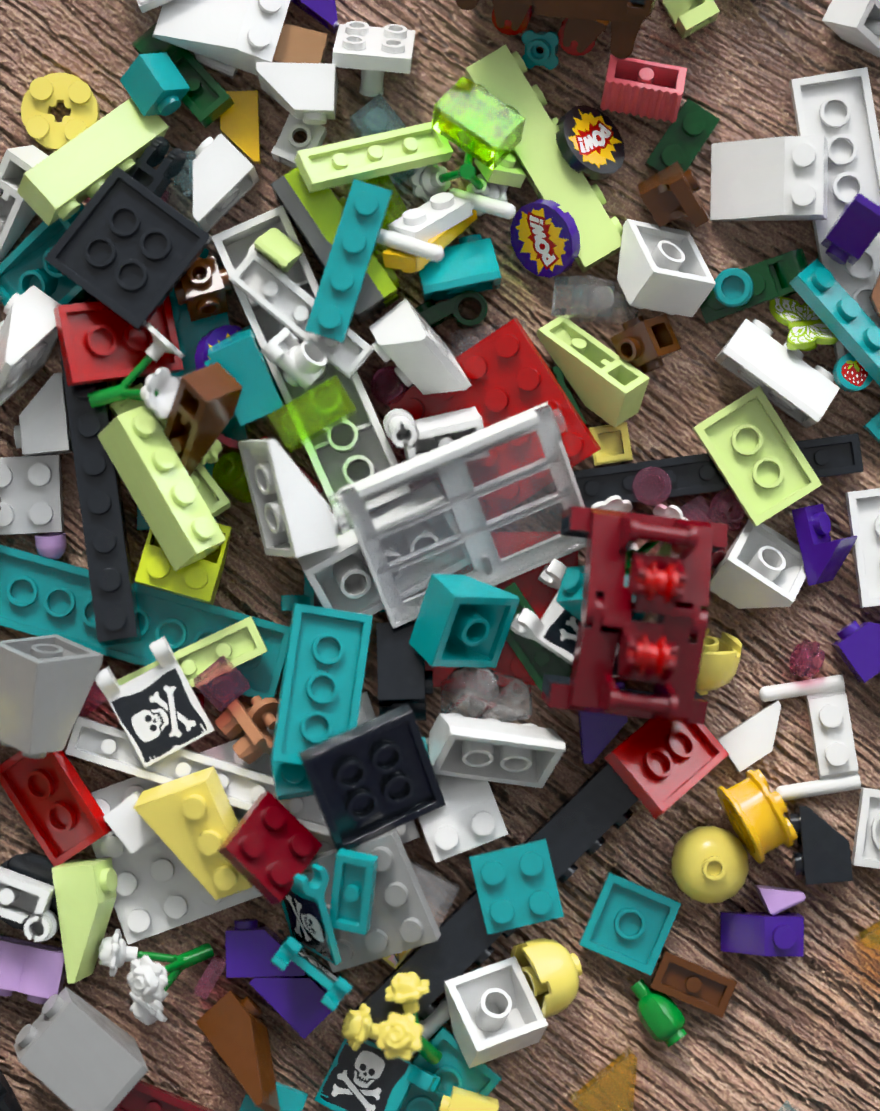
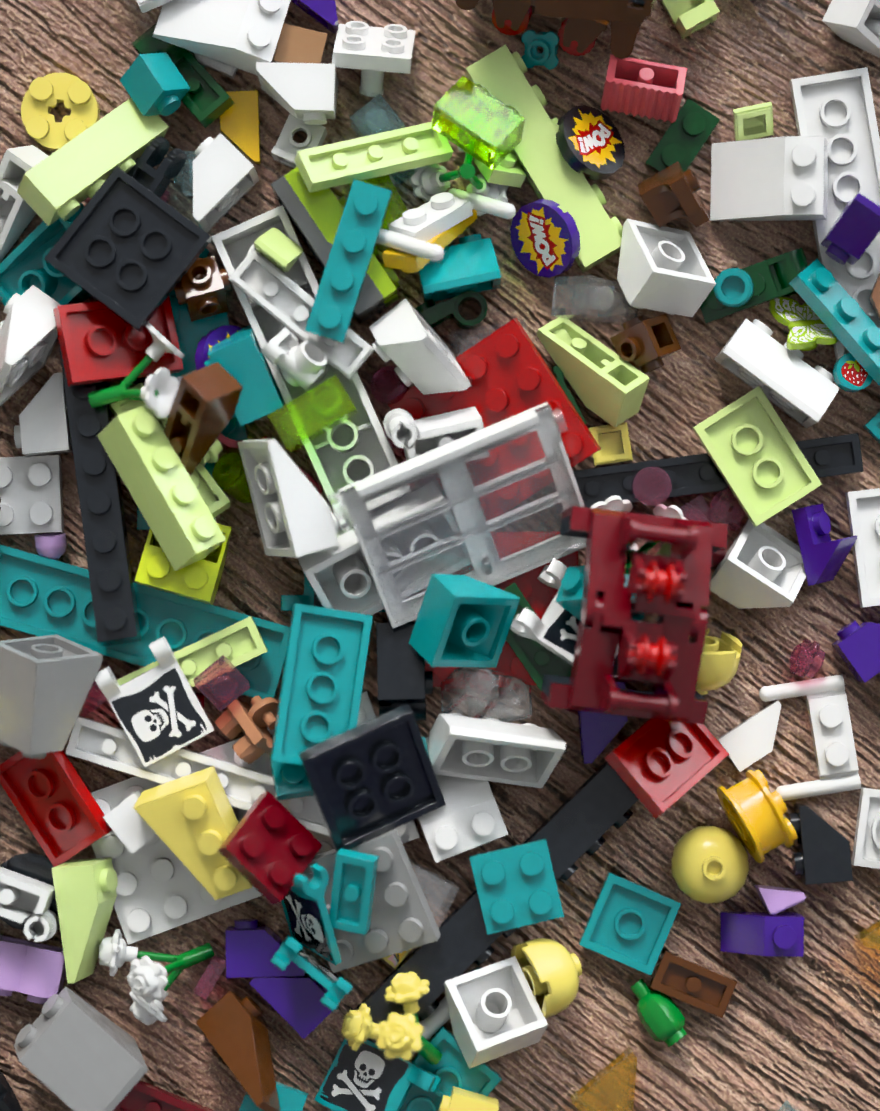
none -> yellowish green slope [733,102,774,141]

